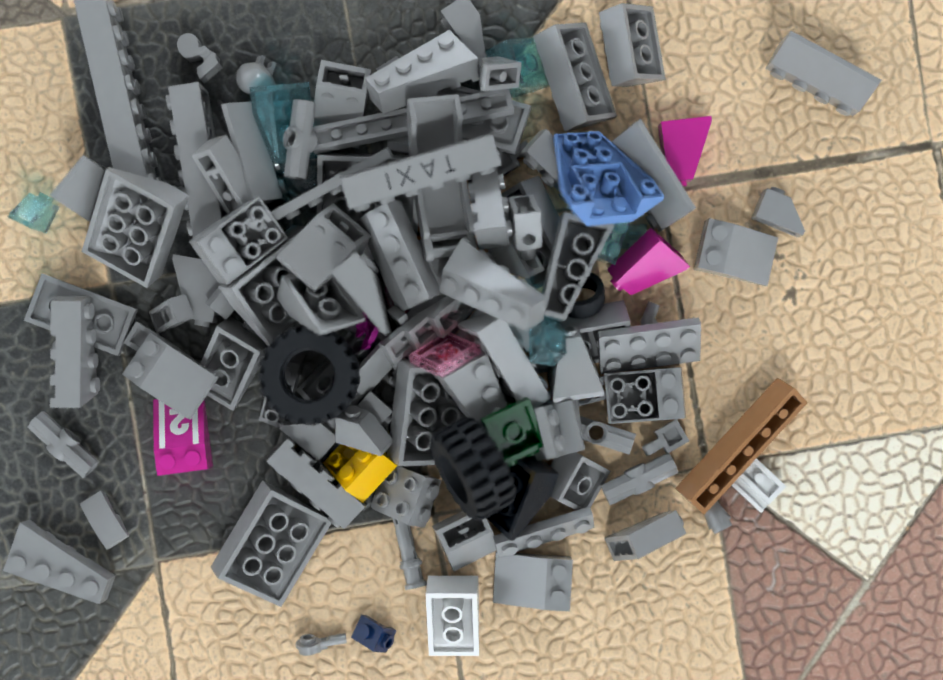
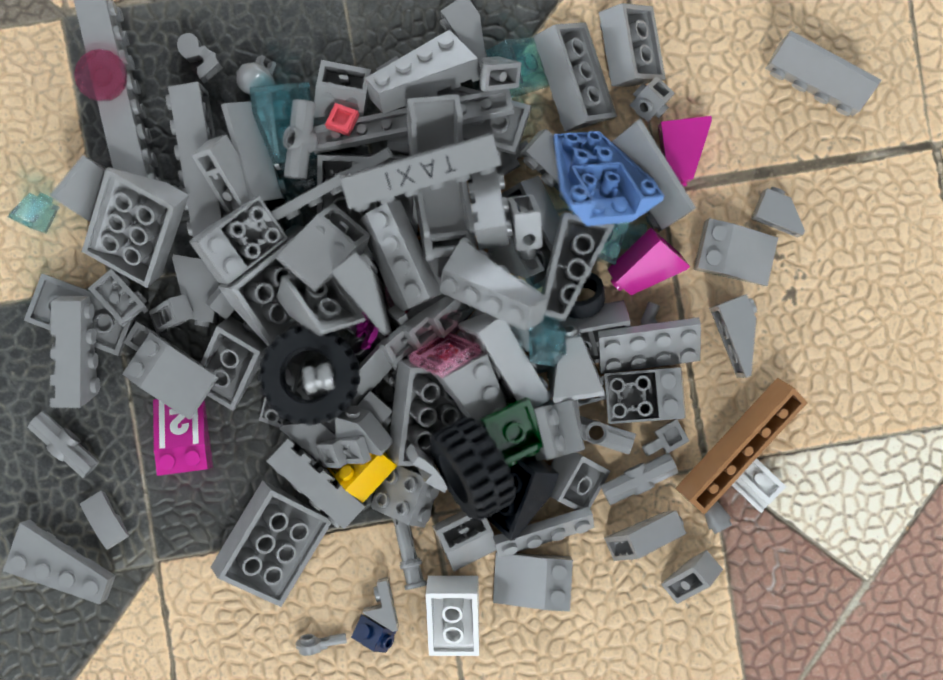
none -> clear pink tile [74,49,127,102]
none -> light grey bracket [88,269,148,327]
none -> light grey wheel [303,363,335,394]
none -> light grey slope [315,436,371,468]
none -> coral tile [325,103,360,136]
none -> light grey slope [363,577,399,632]
none -> light grey slope [405,443,447,493]
none -> light grey brick [630,76,675,122]
none -> light grey slope [661,550,723,604]
none -> light grey slope [709,294,757,378]

